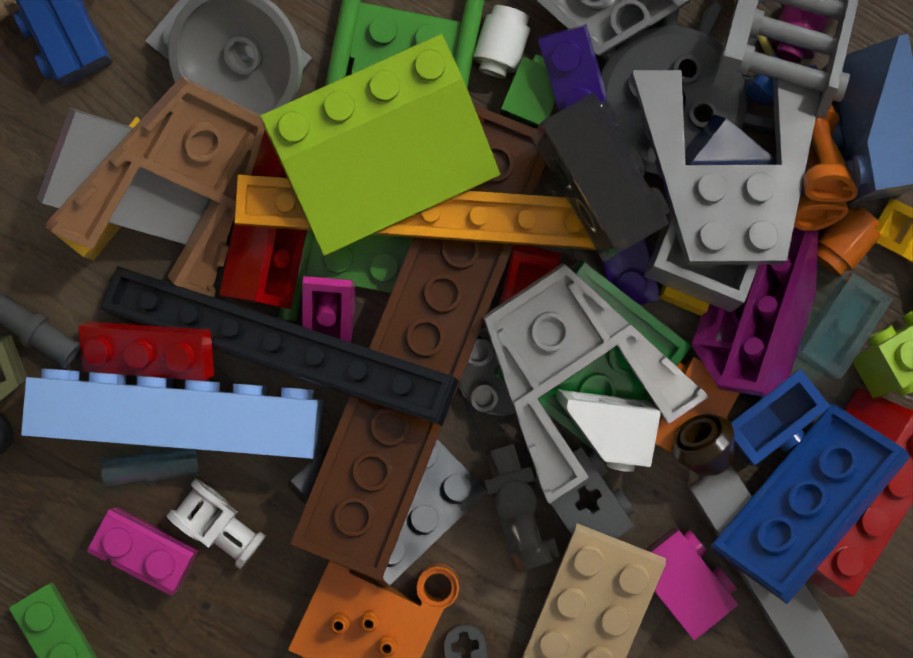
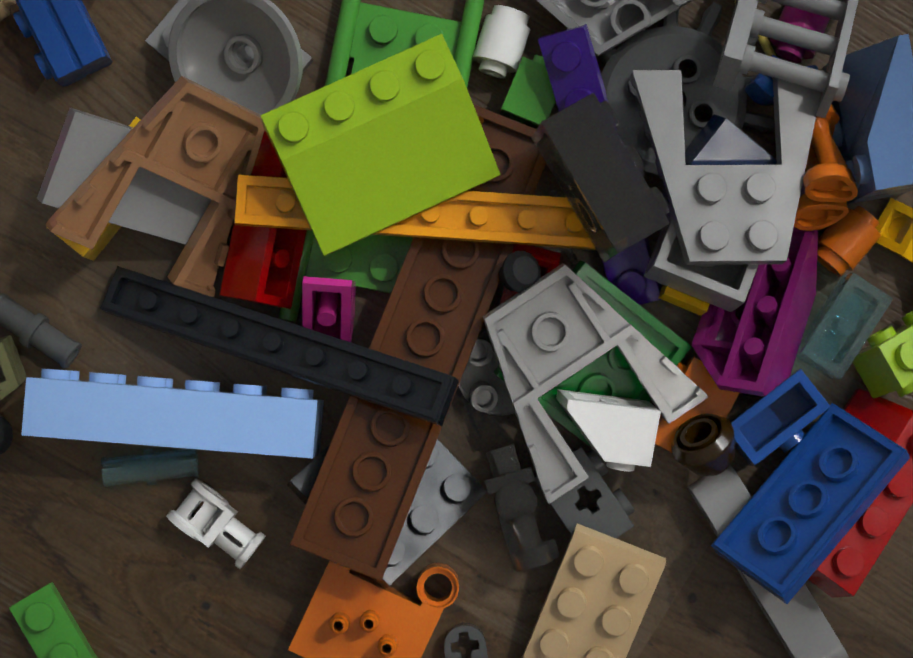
red plate [78,322,214,381] -> none
dark pink brick [87,506,200,596] -> none
dark pink brick [646,527,739,641] -> none
none -> black piece [499,251,541,293]

